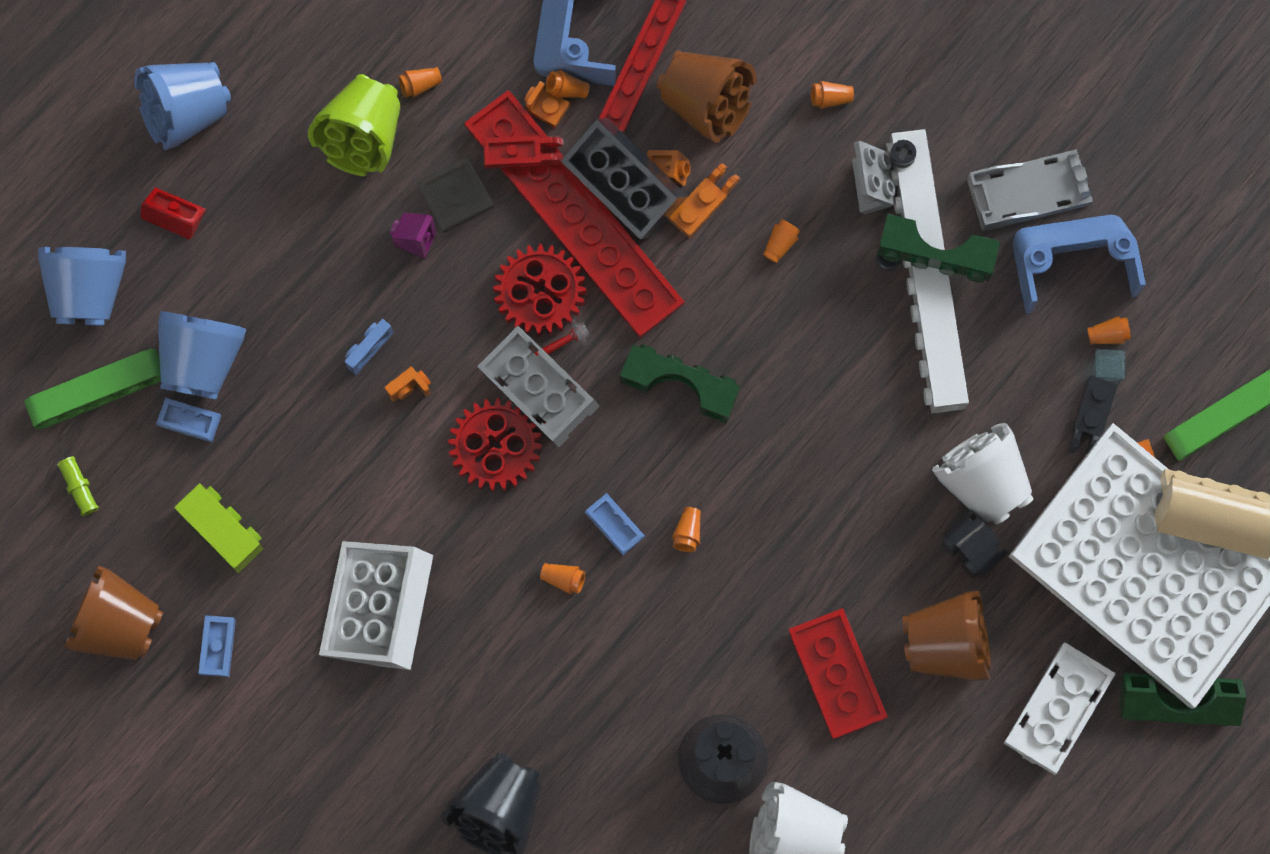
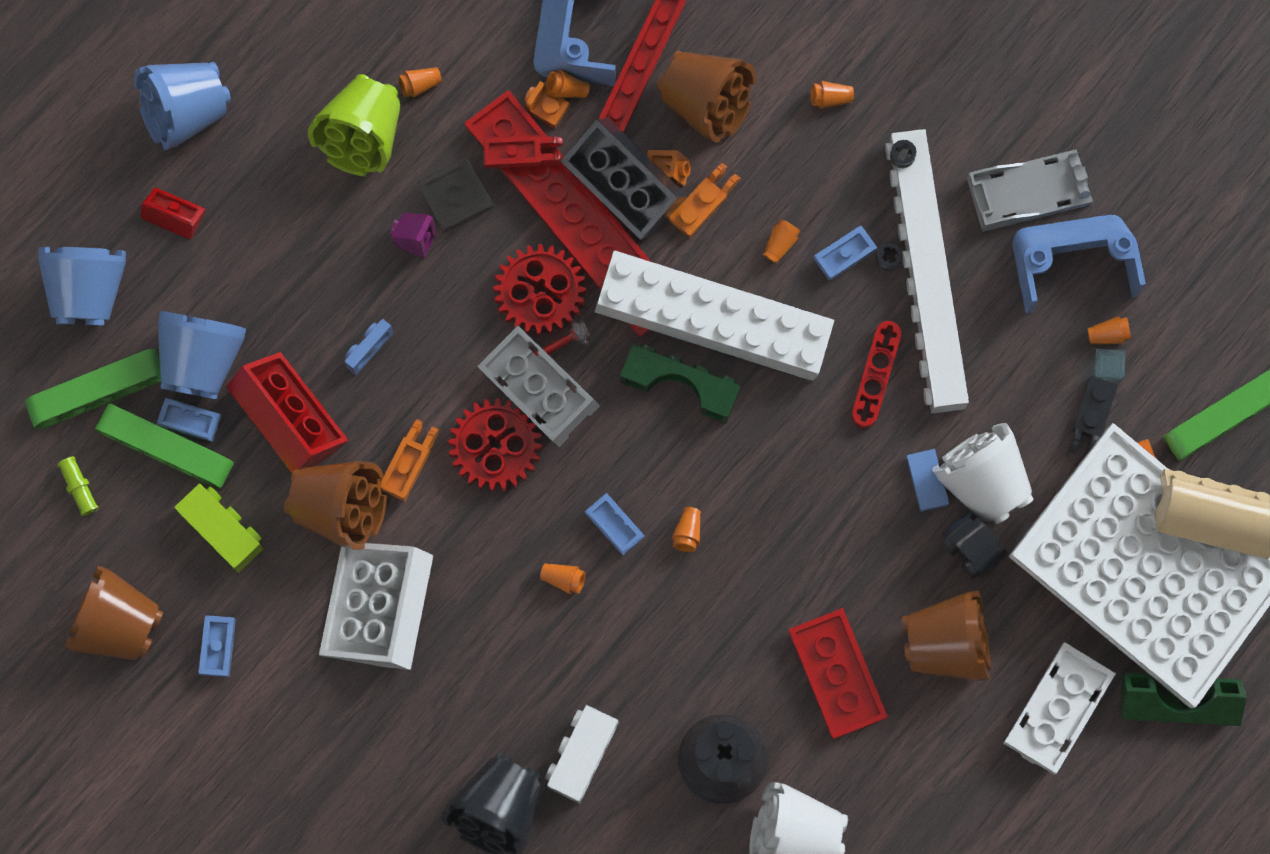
orange bracket [384,366,431,402] -> none
light grey bracket [852,141,895,214] -> none
dark green arch [877,214,1000,283] -> none
none -> bright green beam [95,404,234,489]
none -> red slope [226,352,348,473]
none -> dark orange cone [284,461,387,550]
none -> orange hinge [381,419,439,502]
none -> white brick [545,705,619,804]
none -> white brick [595,250,834,381]
none -> medium blue plate [814,225,877,281]
none -> red beam [851,321,901,429]
none -> medium blue tile [906,449,949,512]

